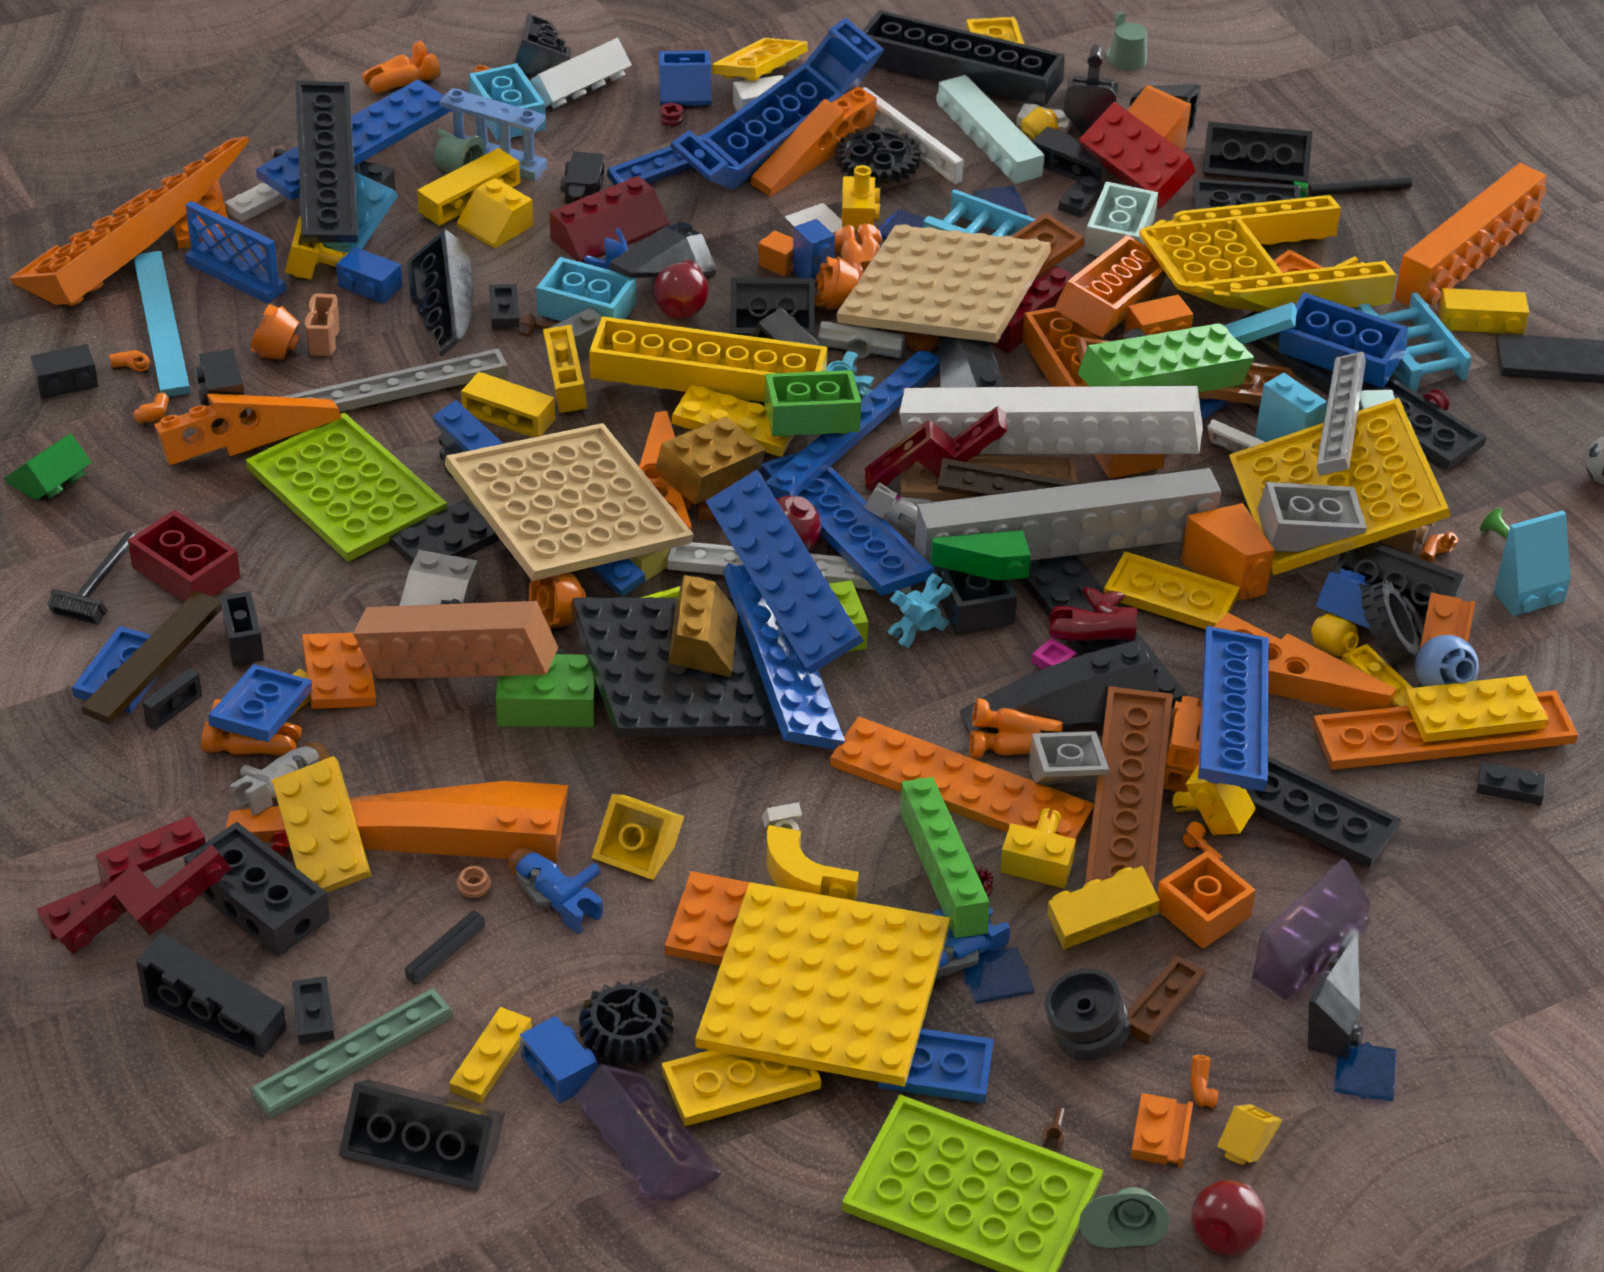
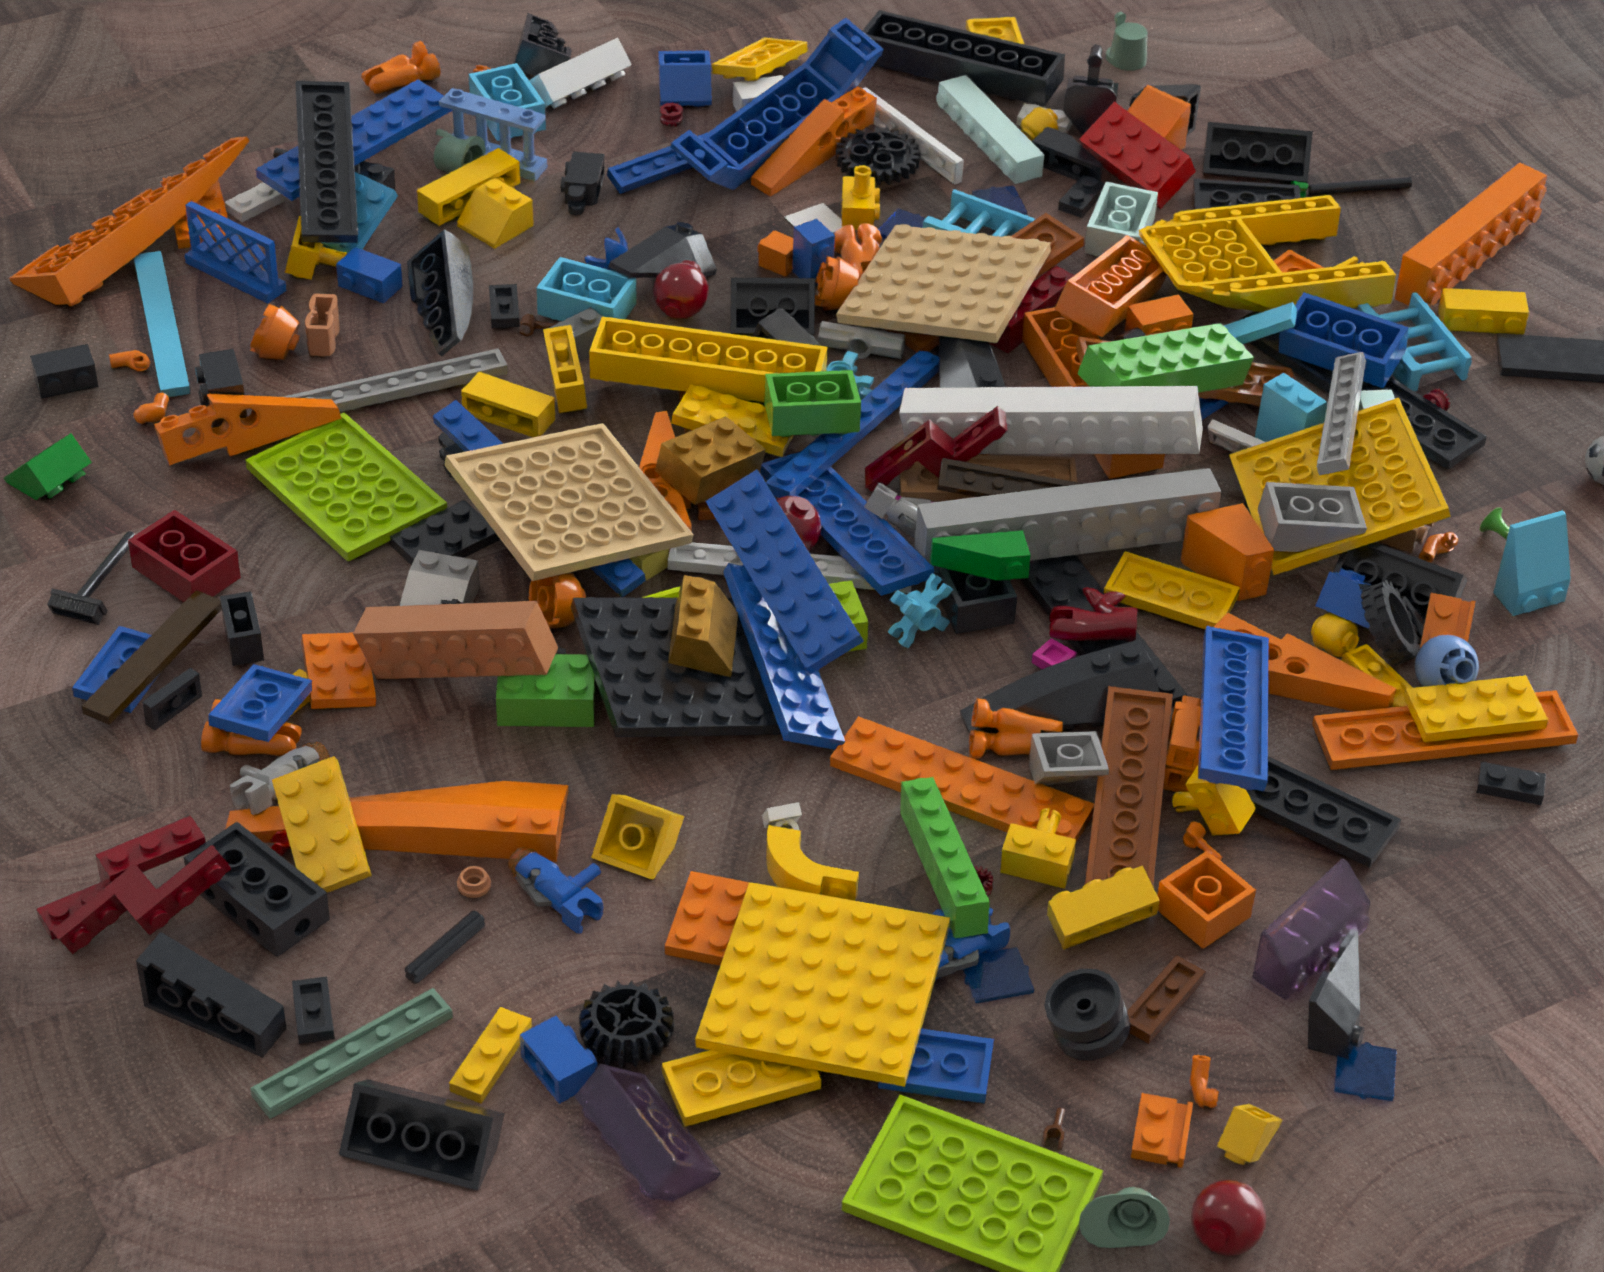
dark red slope [550,176,670,263] -> none

